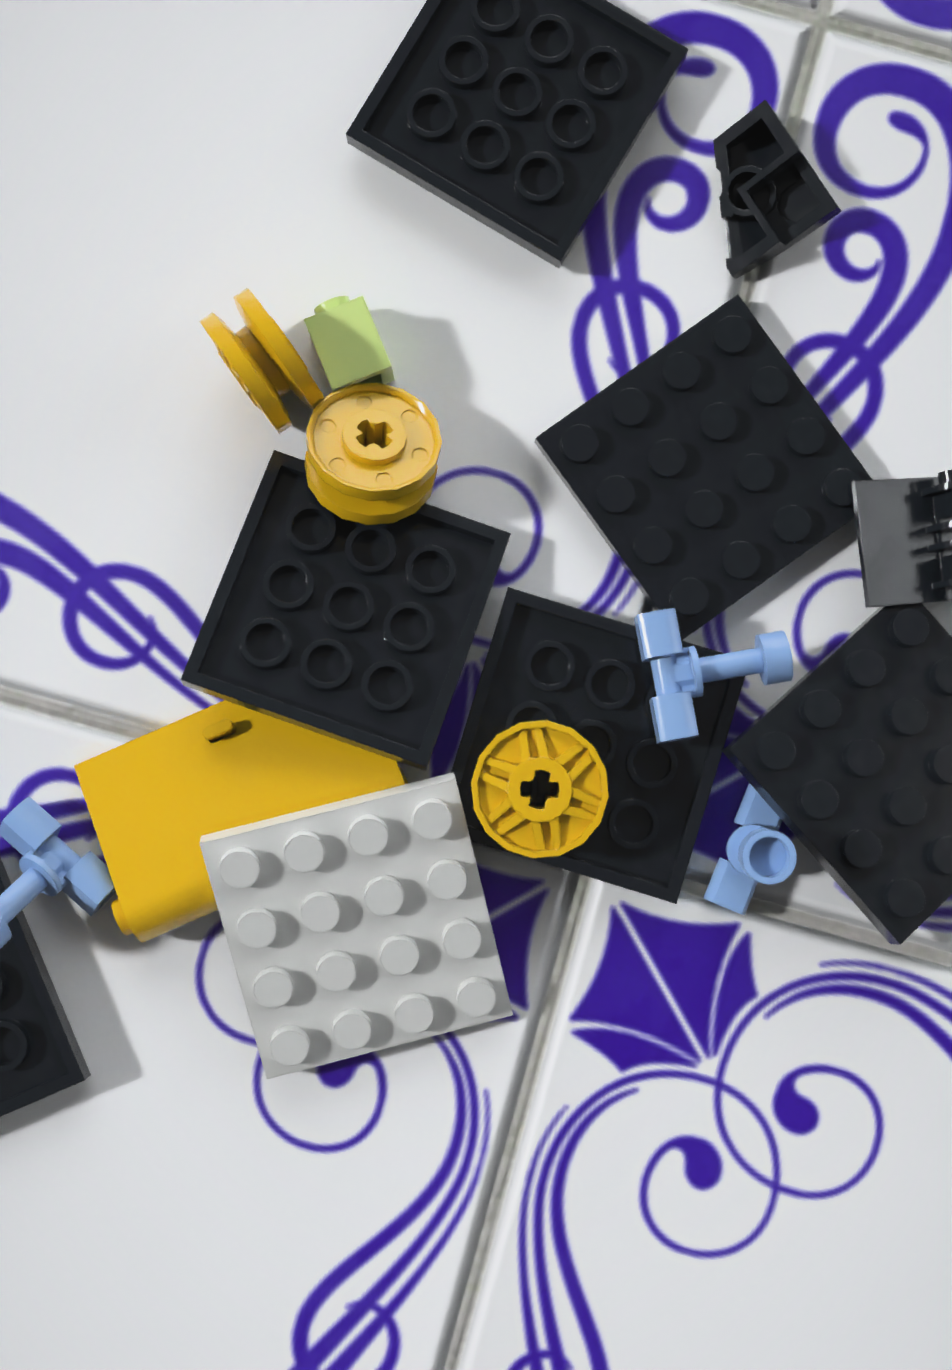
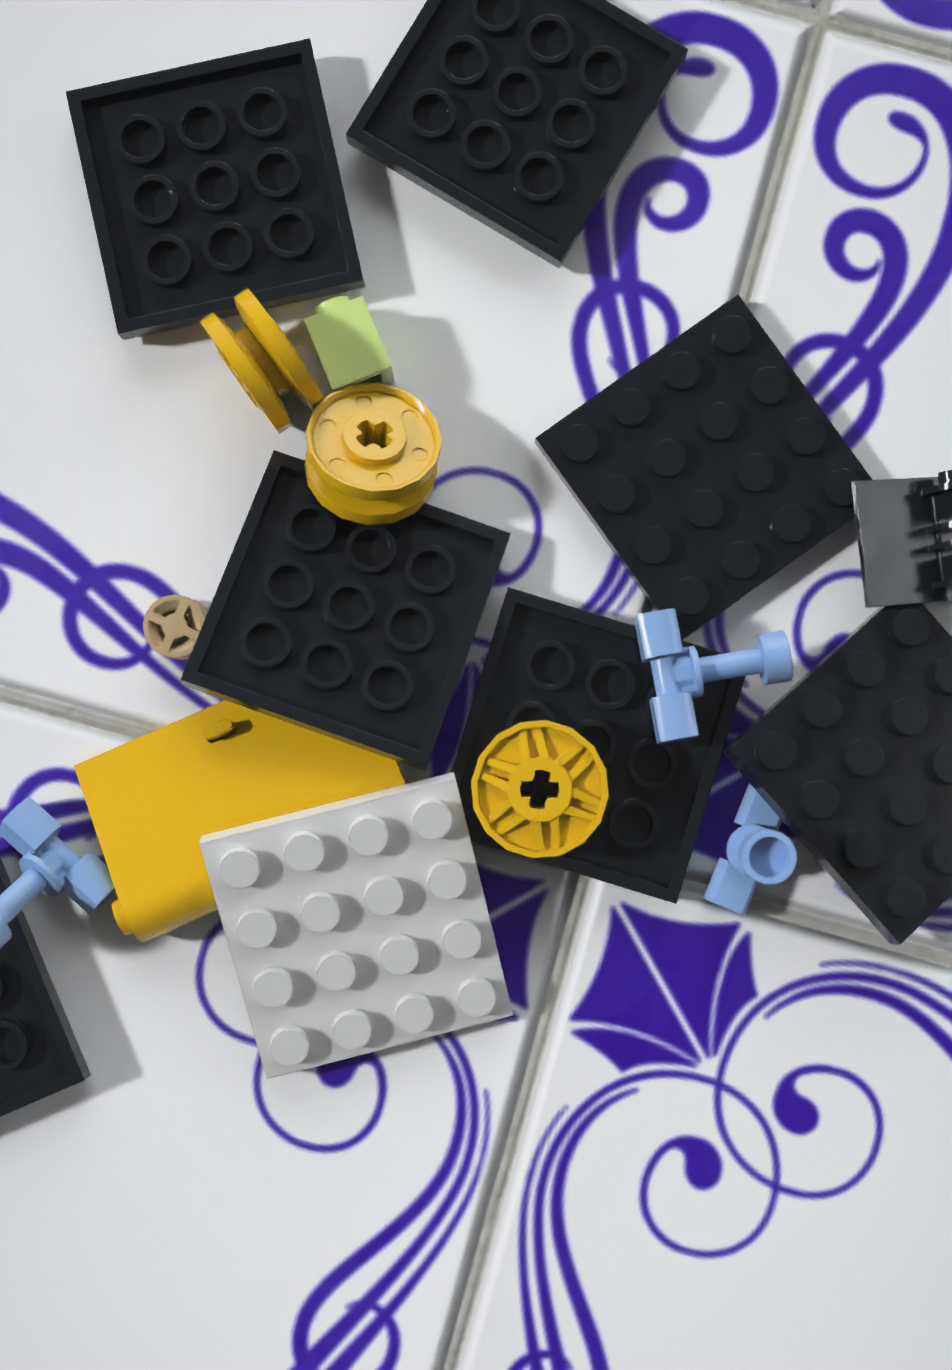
black slope [713,100,842,279] -> none
none -> black plate [65,38,365,340]
none -> tan wheel [143,594,208,660]

